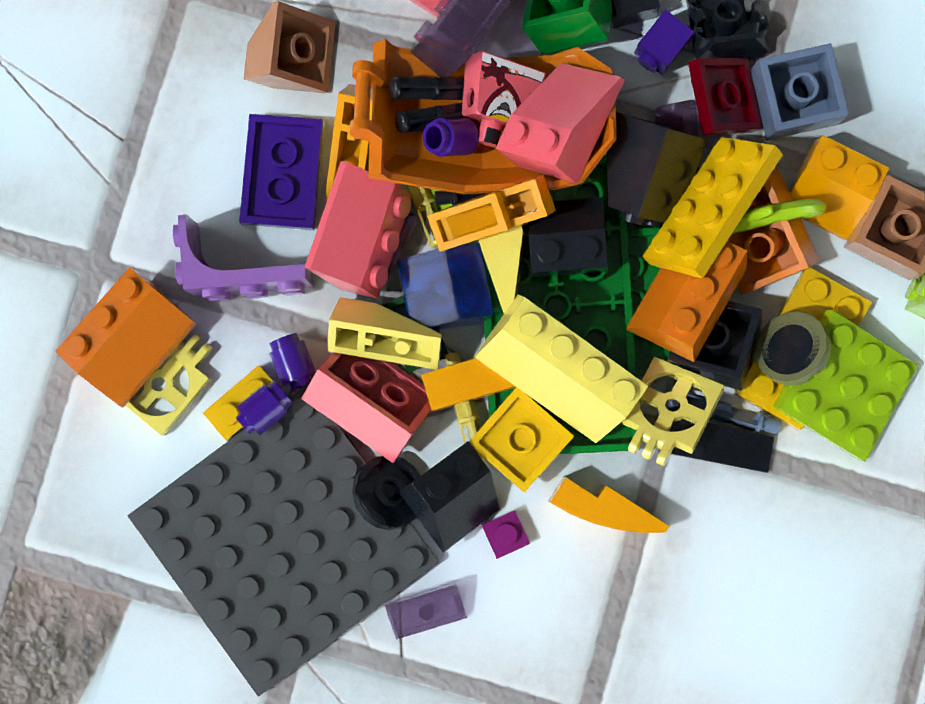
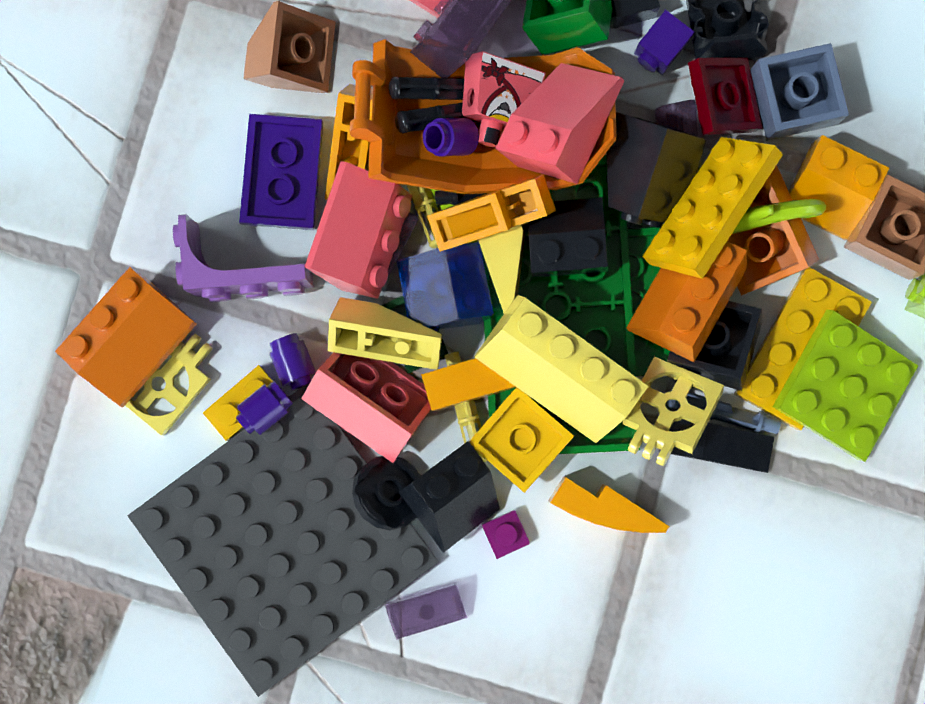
tile [755,311,831,386] -> none

